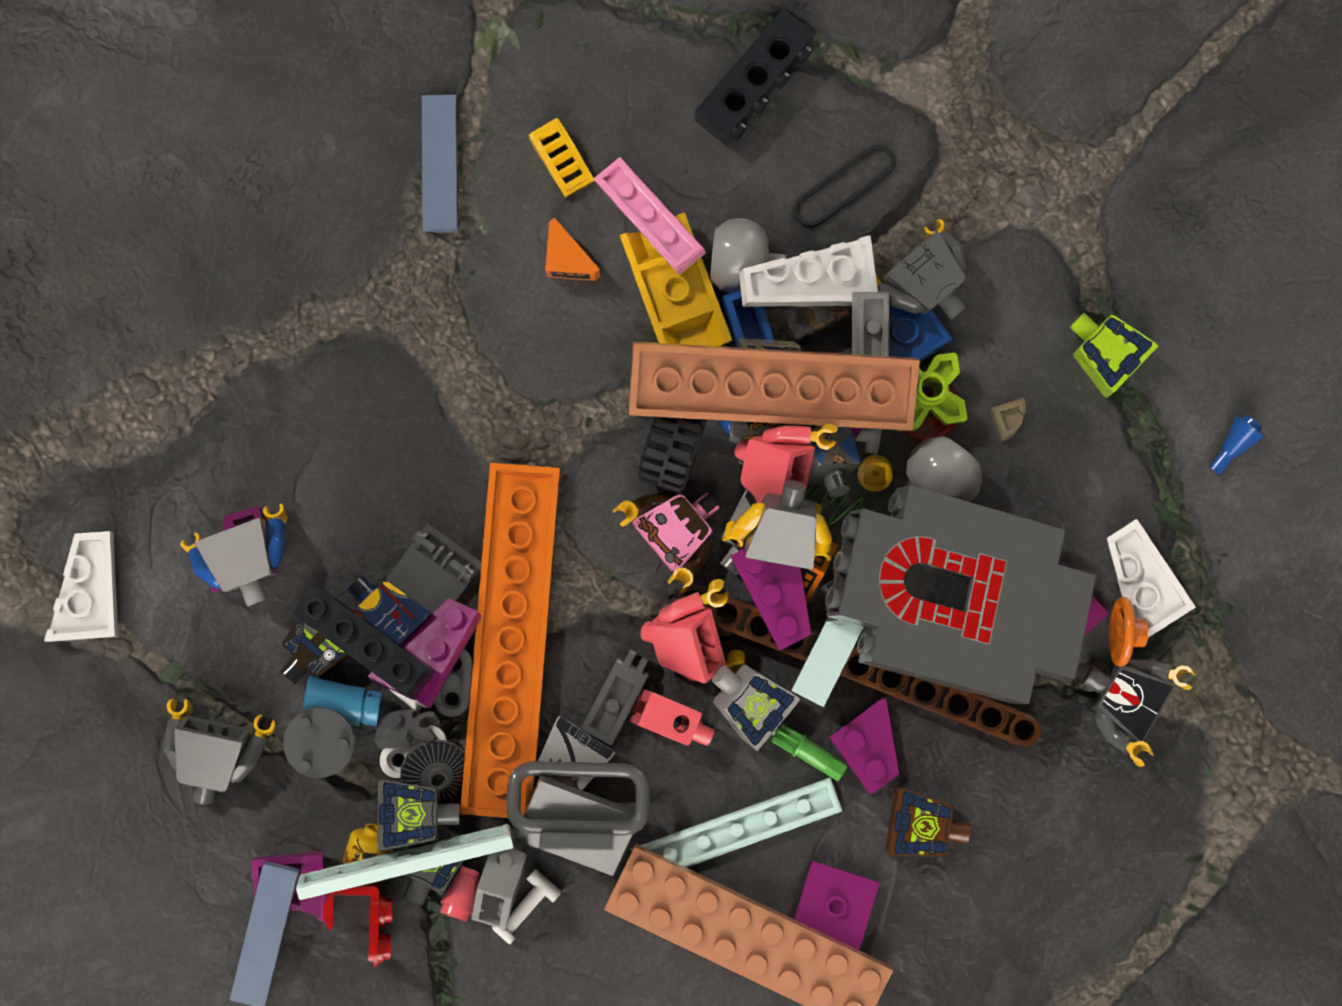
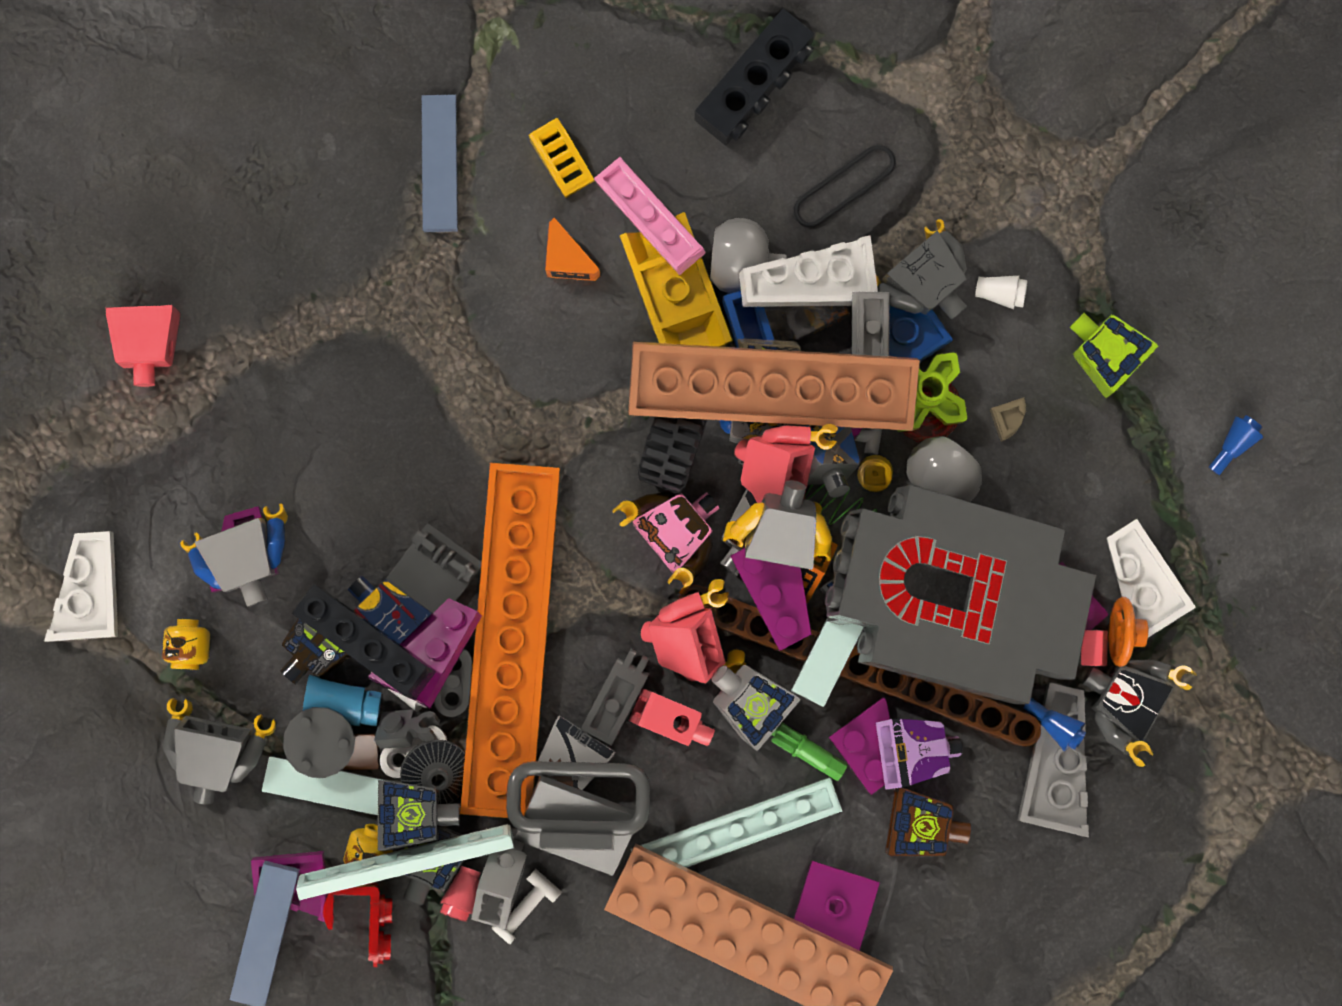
none -> coral torso [106,305,180,387]
none -> yellow head [162,619,210,670]
none -> light aqua tile [262,756,394,815]
none -> slope [343,734,379,770]
none -> torso [876,718,962,790]
none -> white cone [975,275,1028,310]
none -> light grey wing [1017,683,1089,838]
none -> blue cone [1023,698,1087,752]
none -> coral slope [1081,630,1108,666]

